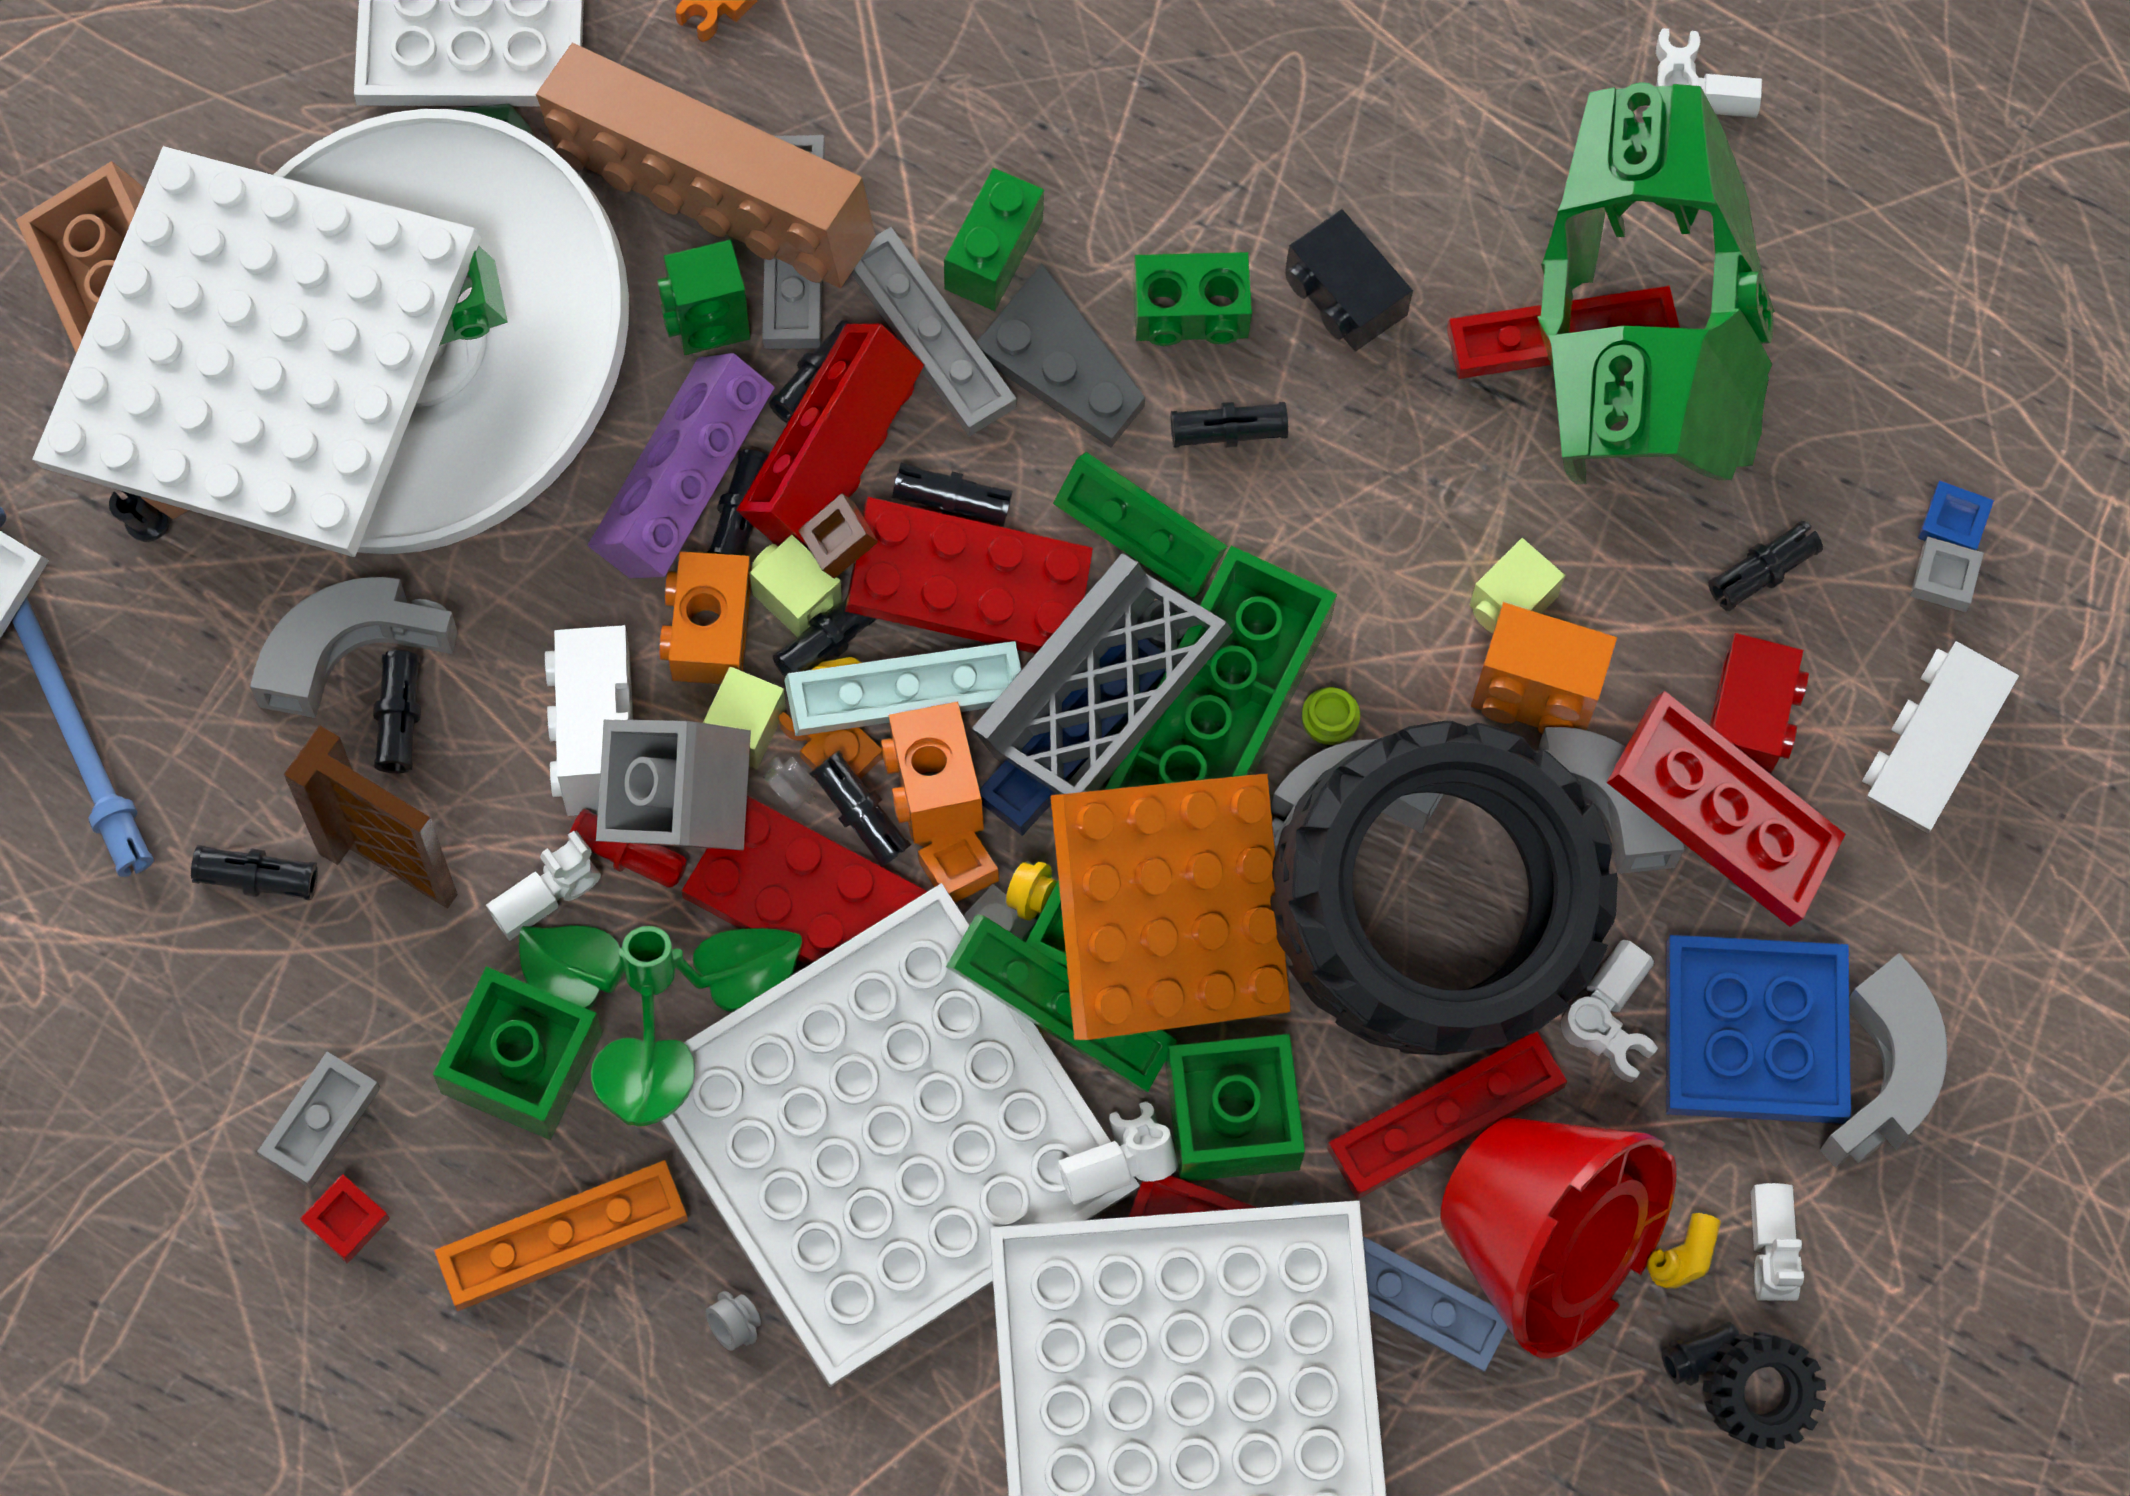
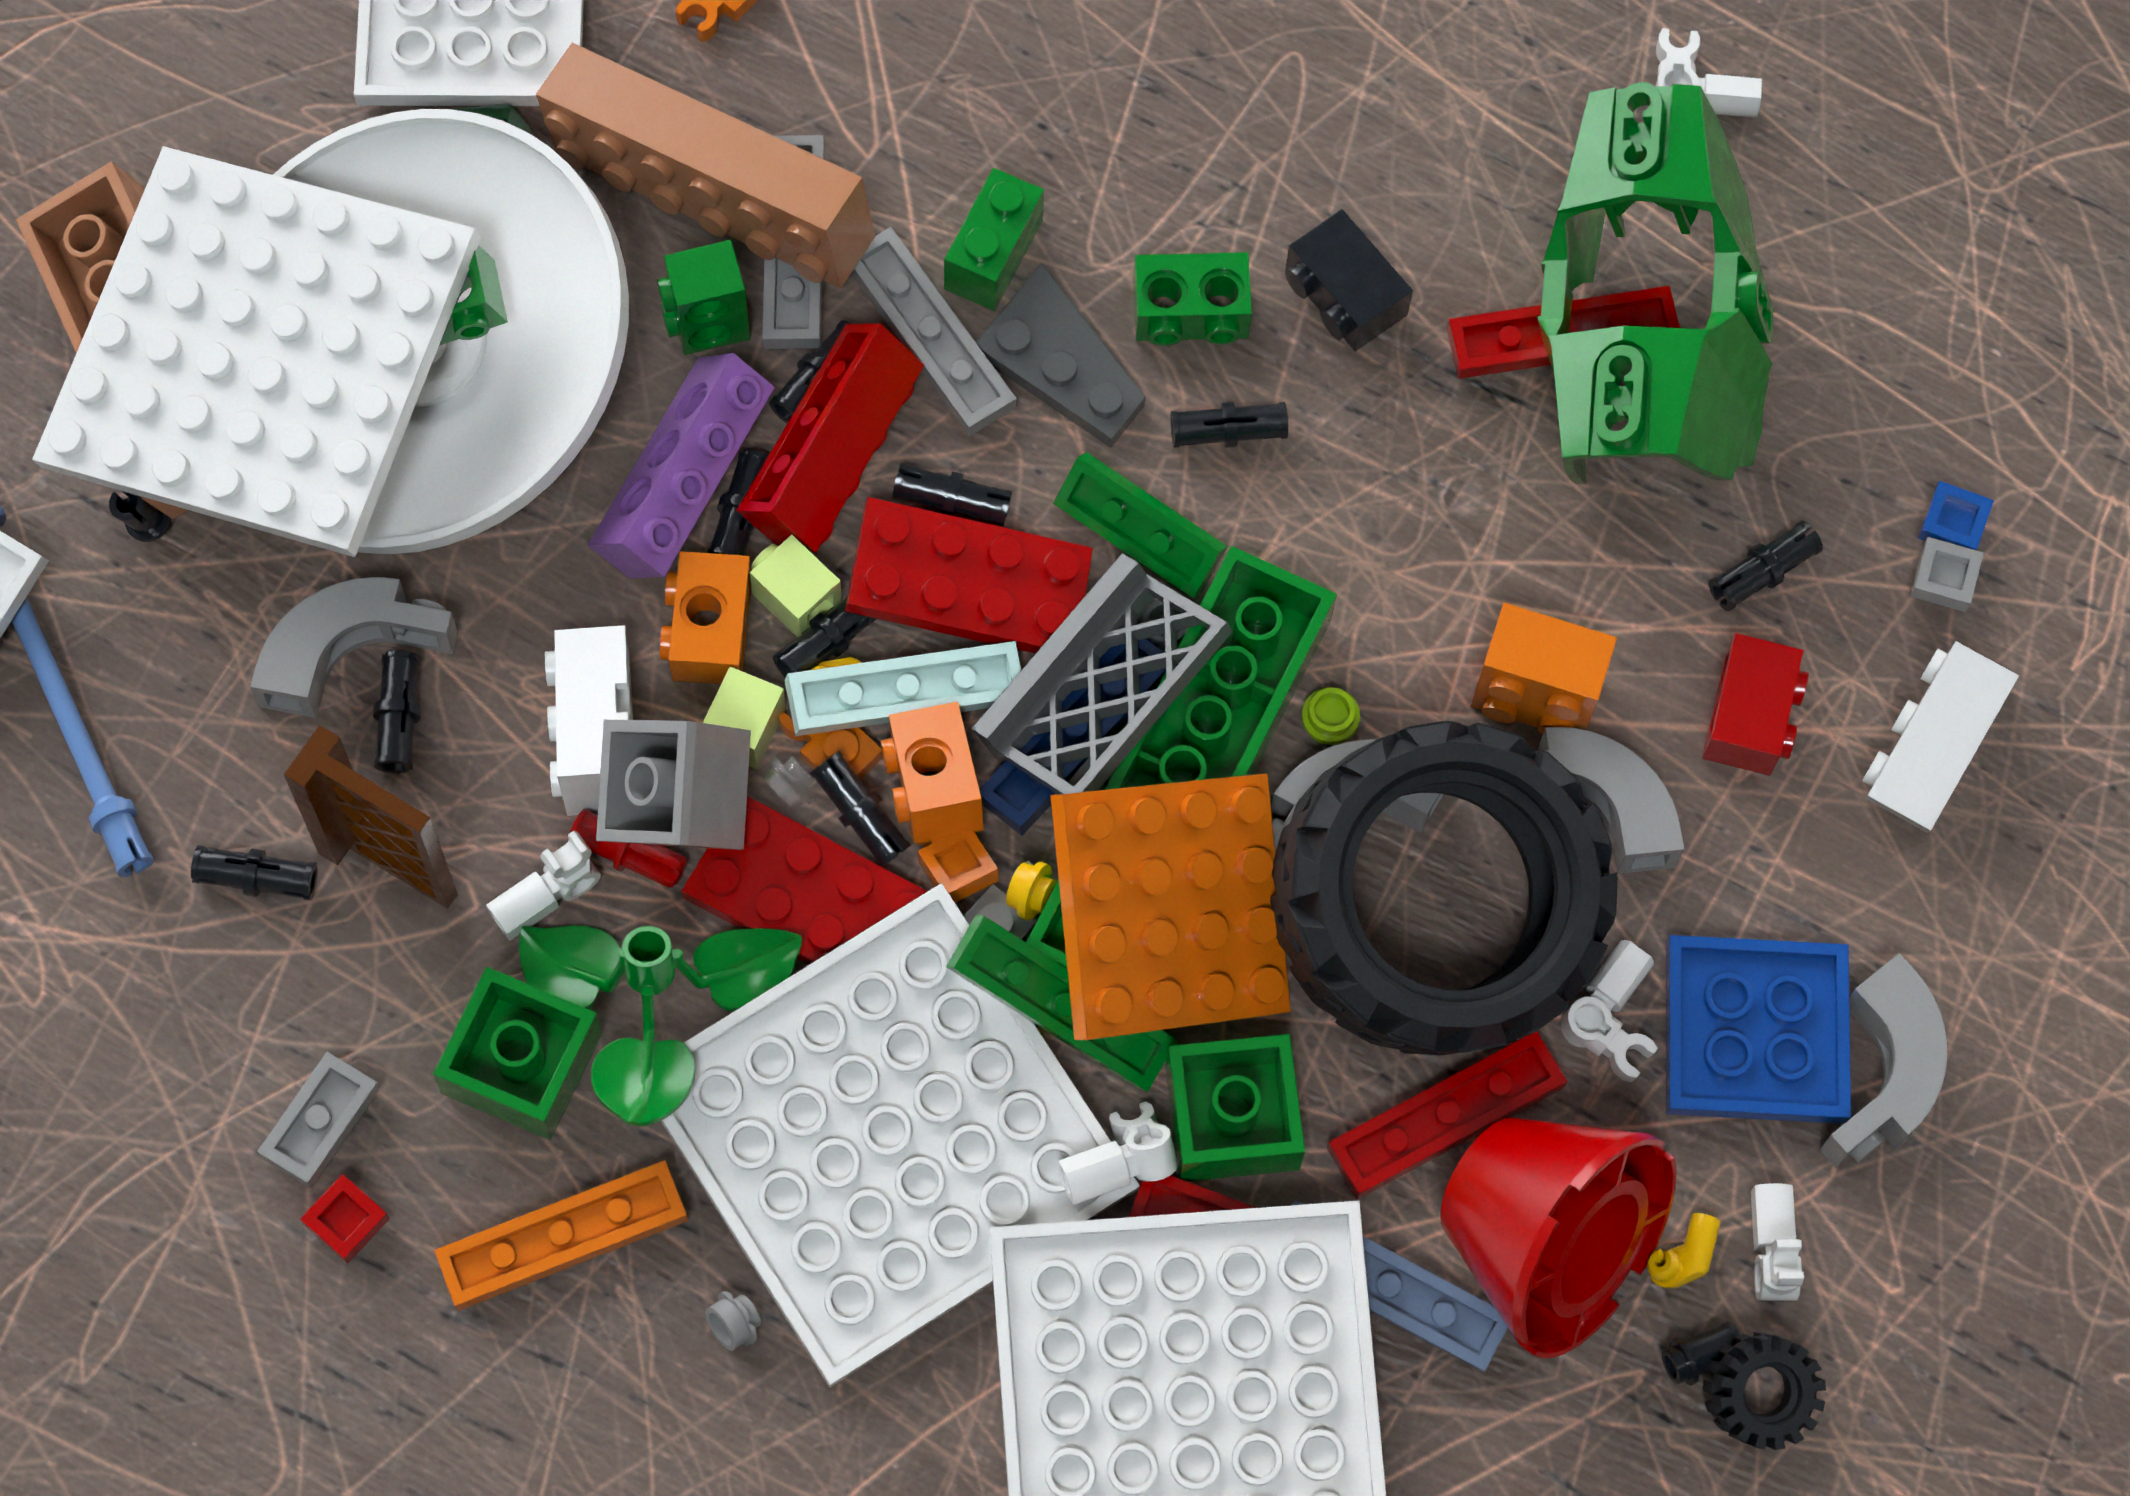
plate [798,494,878,579] -> none
yellowish green brick [1469,538,1565,633] -> none
plate [1606,691,1846,927] -> none

